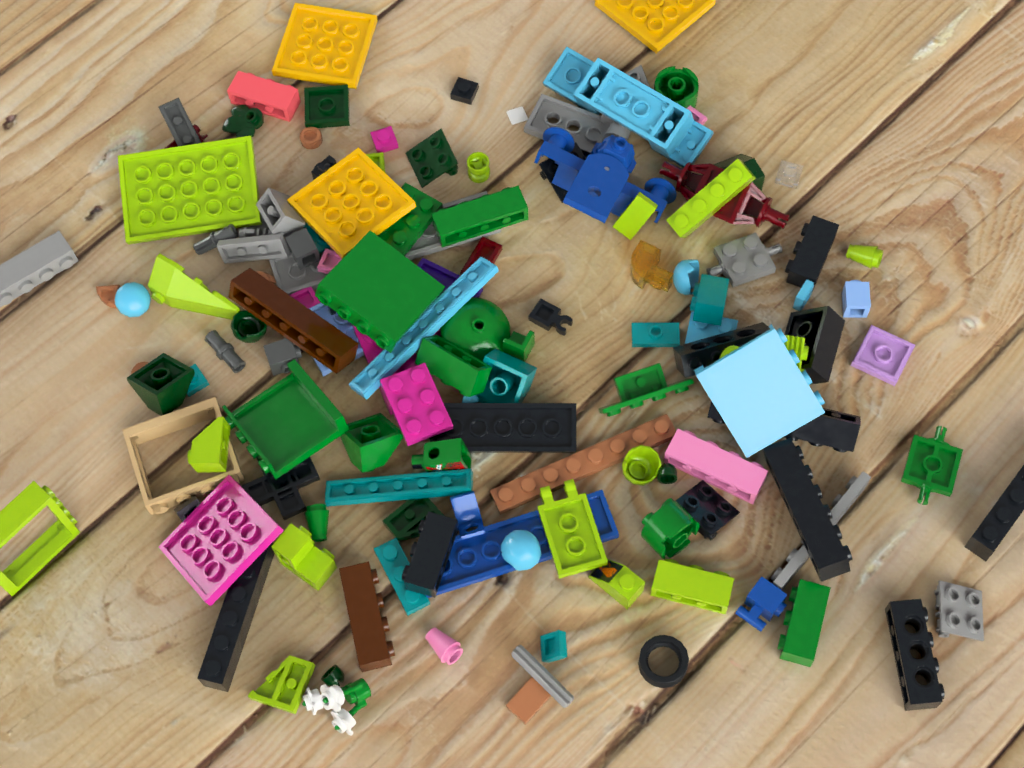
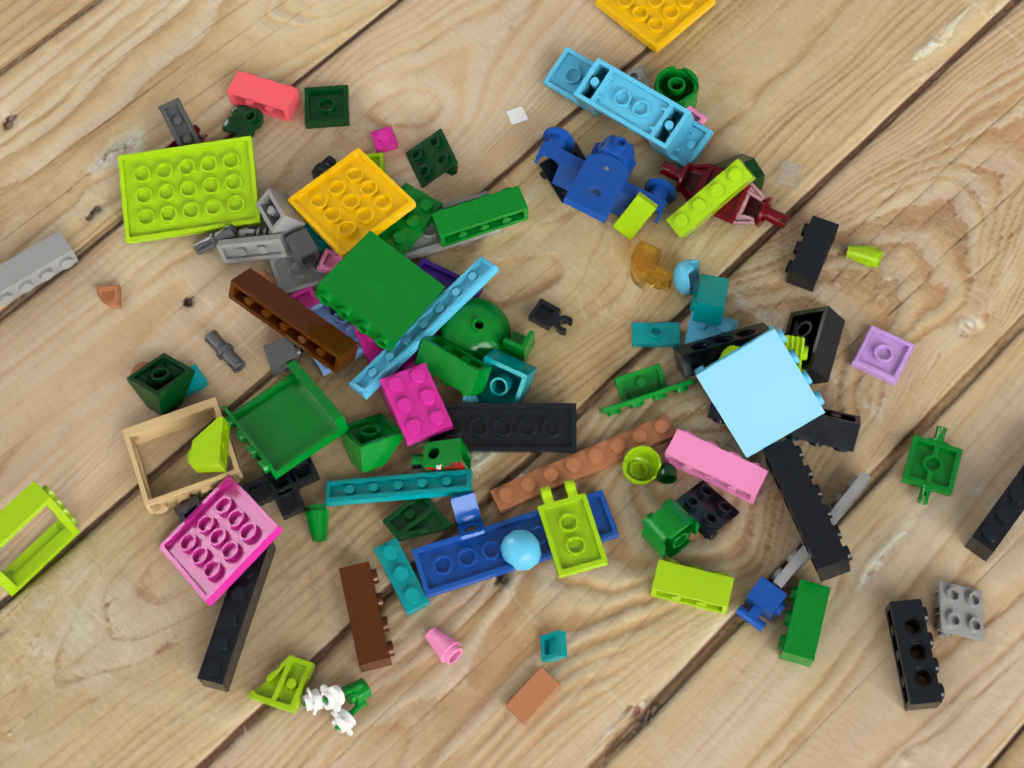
medium azure hair [115,282,151,317] -> none
lime wedge [148,253,240,320] -> none
dark green hair [231,310,268,343] -> none
lime brick [271,523,337,591] -> none
yellow plate [272,3,378,89] -> none
nougat tile [300,127,323,149] -> none
dark green hinge [321,665,344,687] -> none
black brick [402,511,459,598] -> none
black plate [450,77,479,105] -> none
dark red tile [460,236,503,275] -> none
lime wheel [467,152,490,183] -> none
light grey axle [511,645,574,708] -> none
light grey hinge [524,94,631,156] -> none
lime slope [588,559,645,610] -> none
black tyre [638,635,689,688] -> none
light grey plate [706,233,782,287] -> none
medium azure tile [793,279,814,311] -> none
light blue brick [841,280,871,318] -> none

